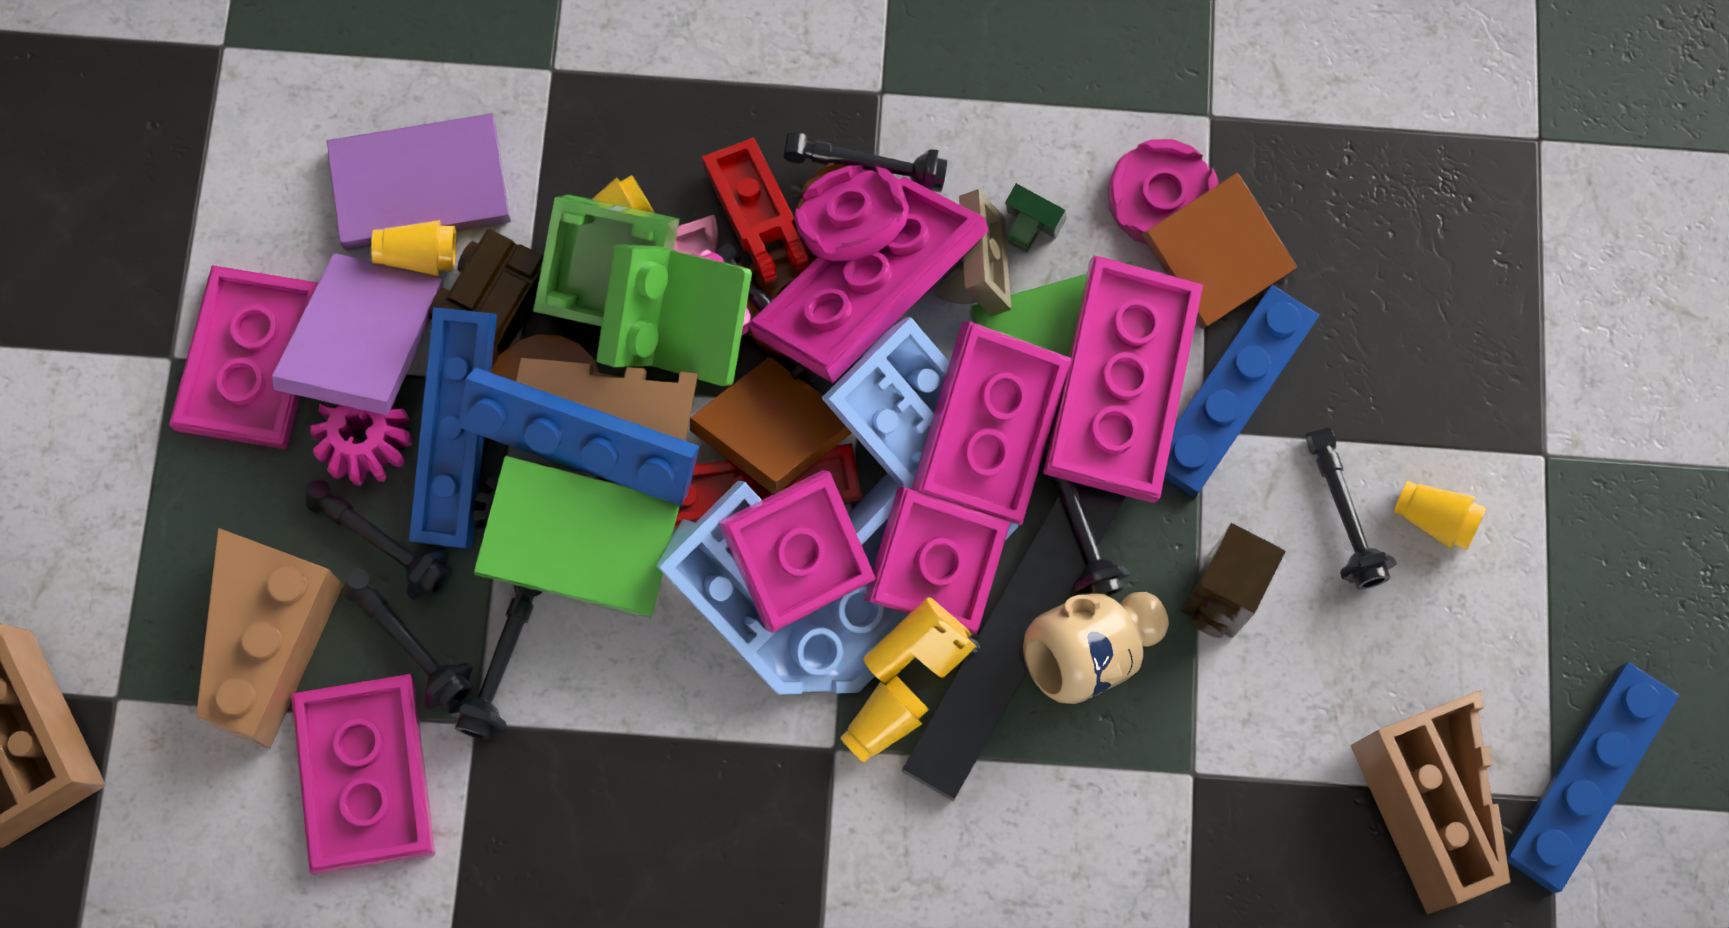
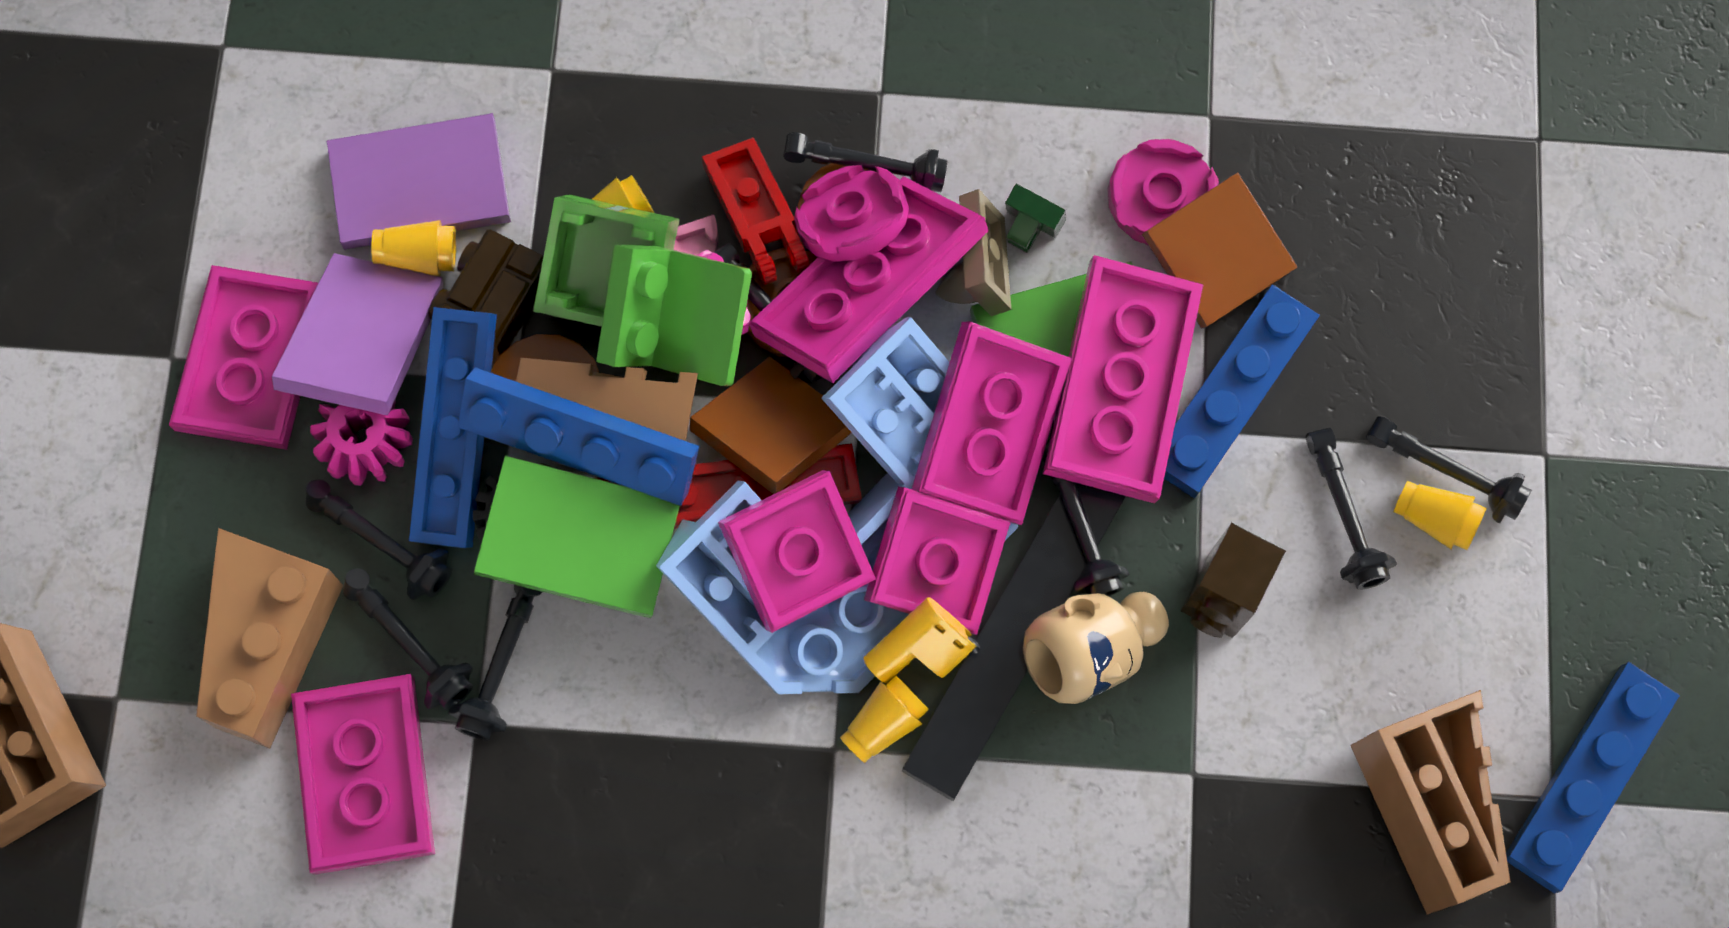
none -> black piece [1366,416,1532,523]

